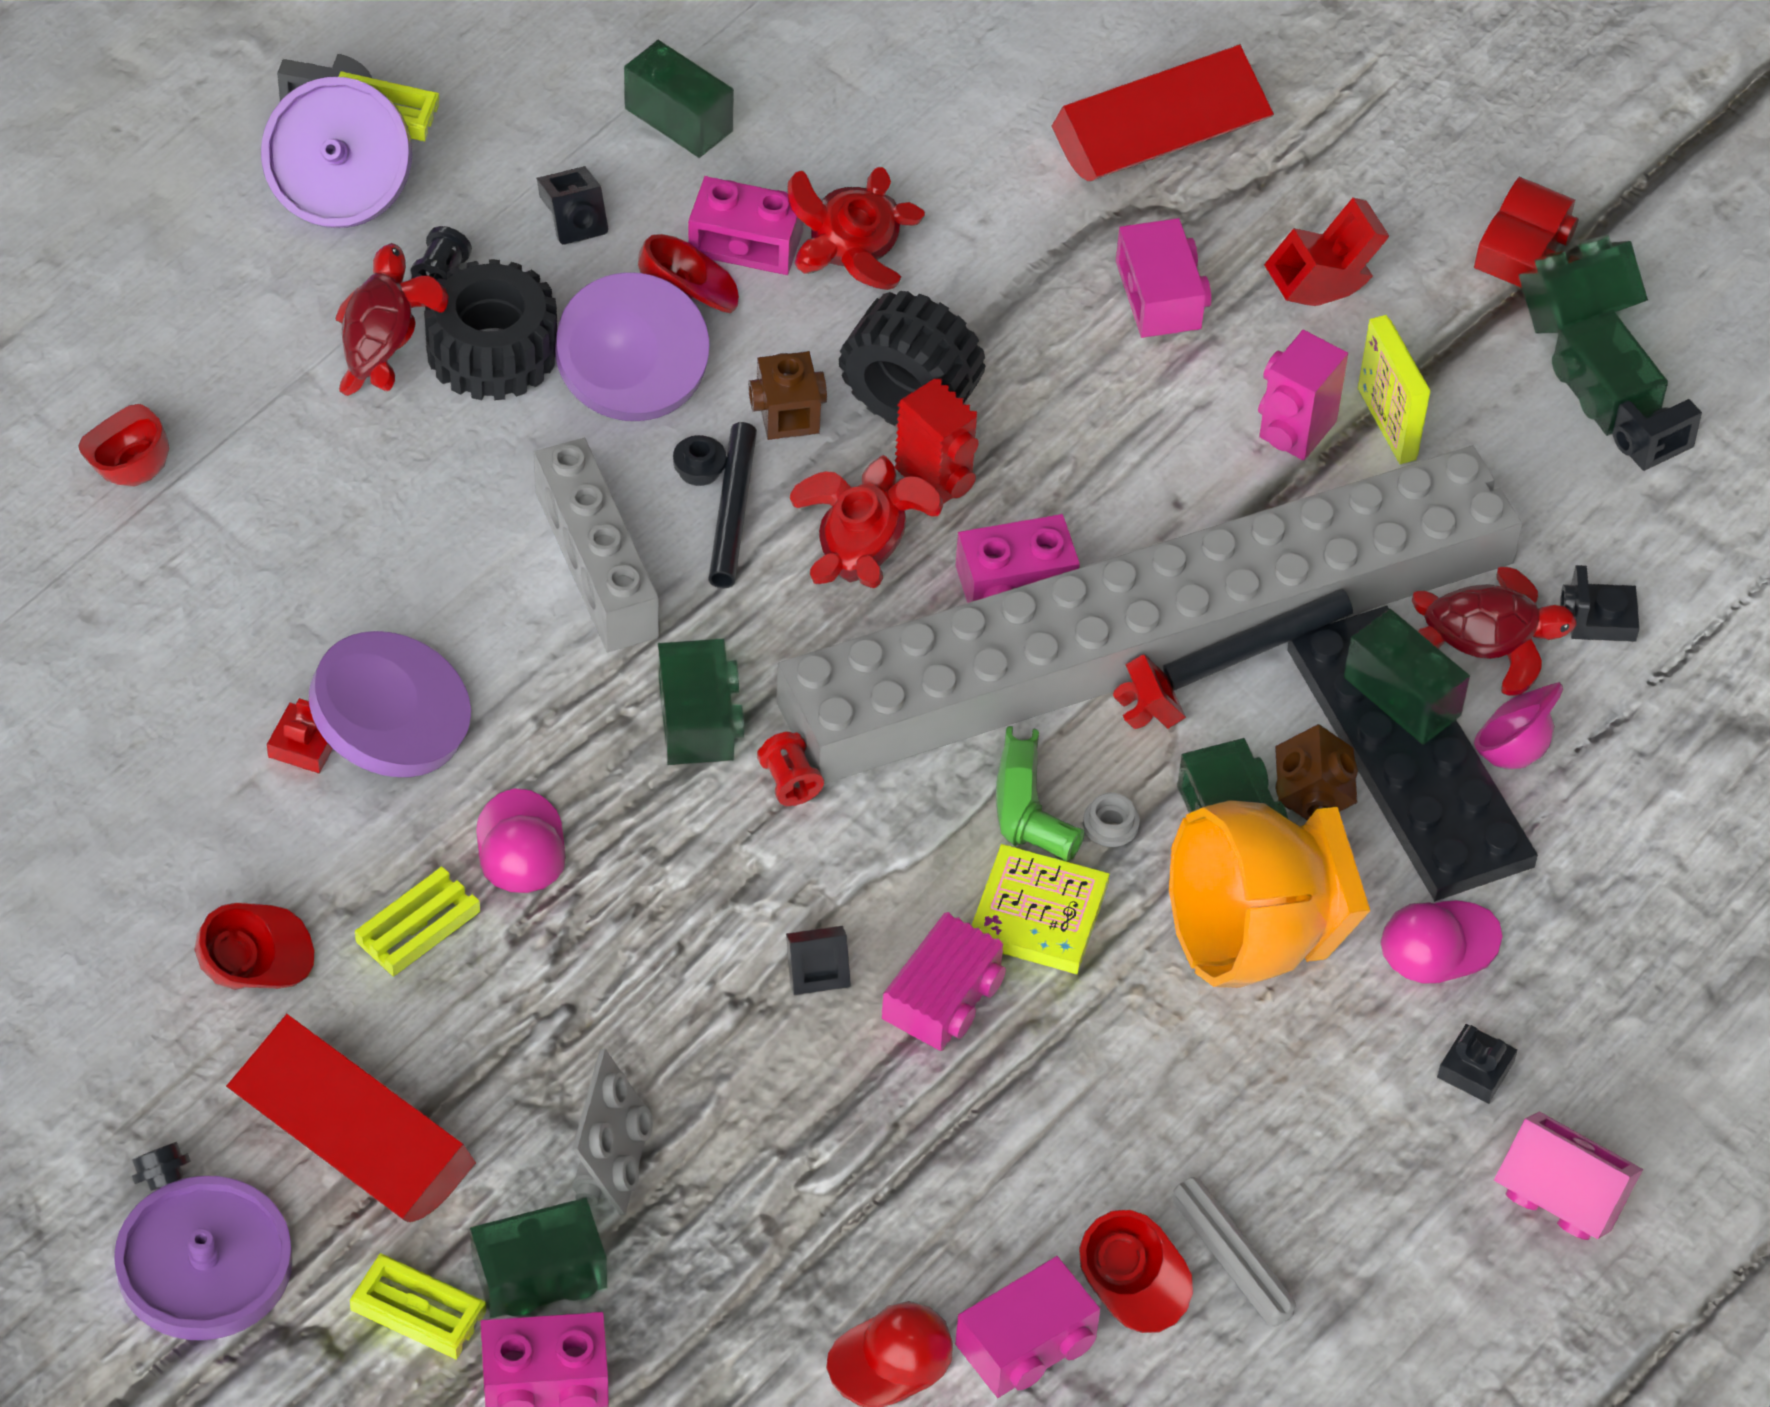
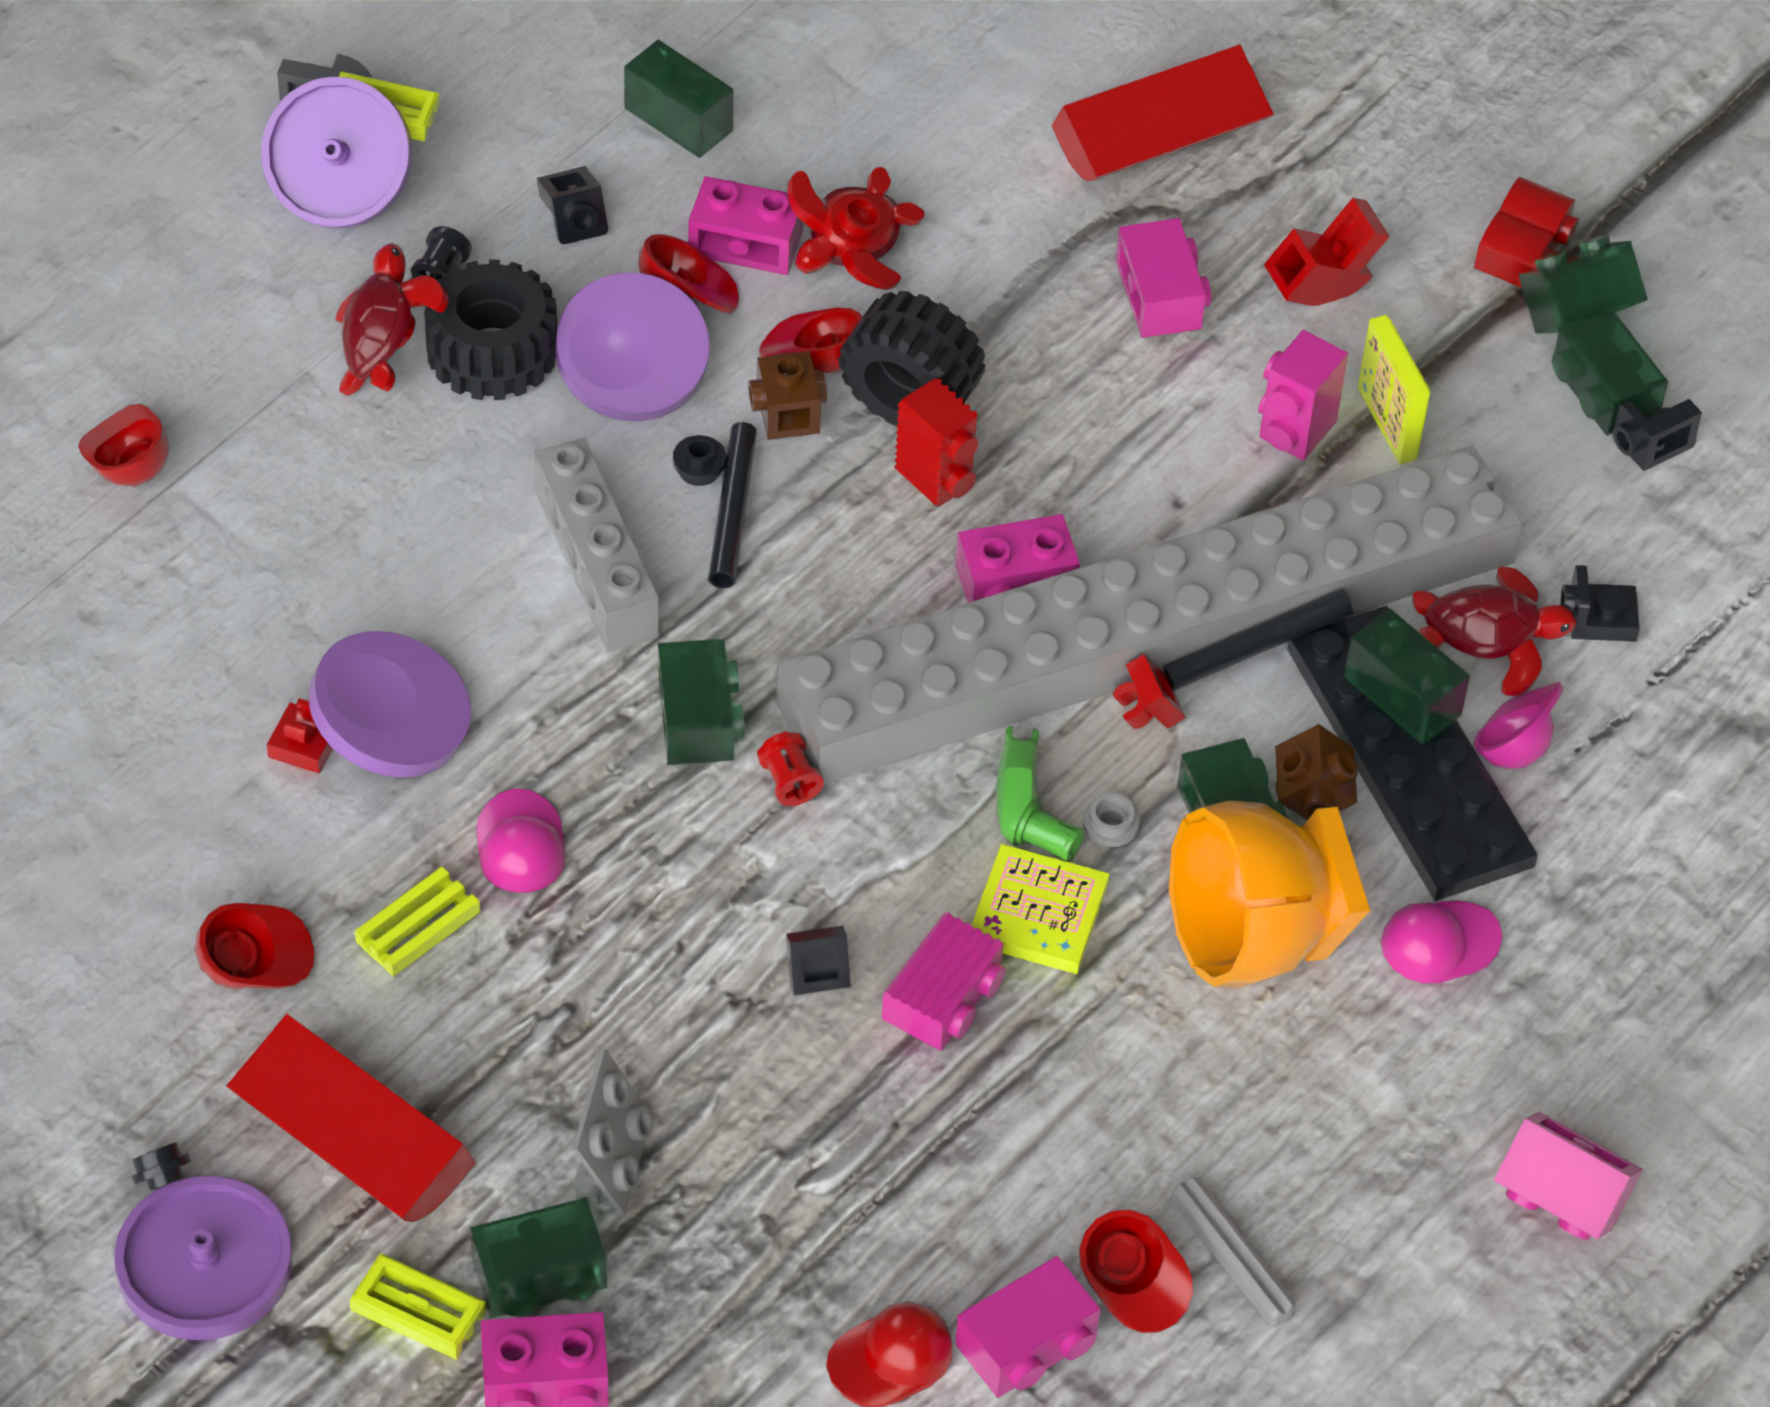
red animal [790,455,943,588] -> none
black tile [1437,1024,1518,1104] -> none
none -> red cap [759,307,862,373]

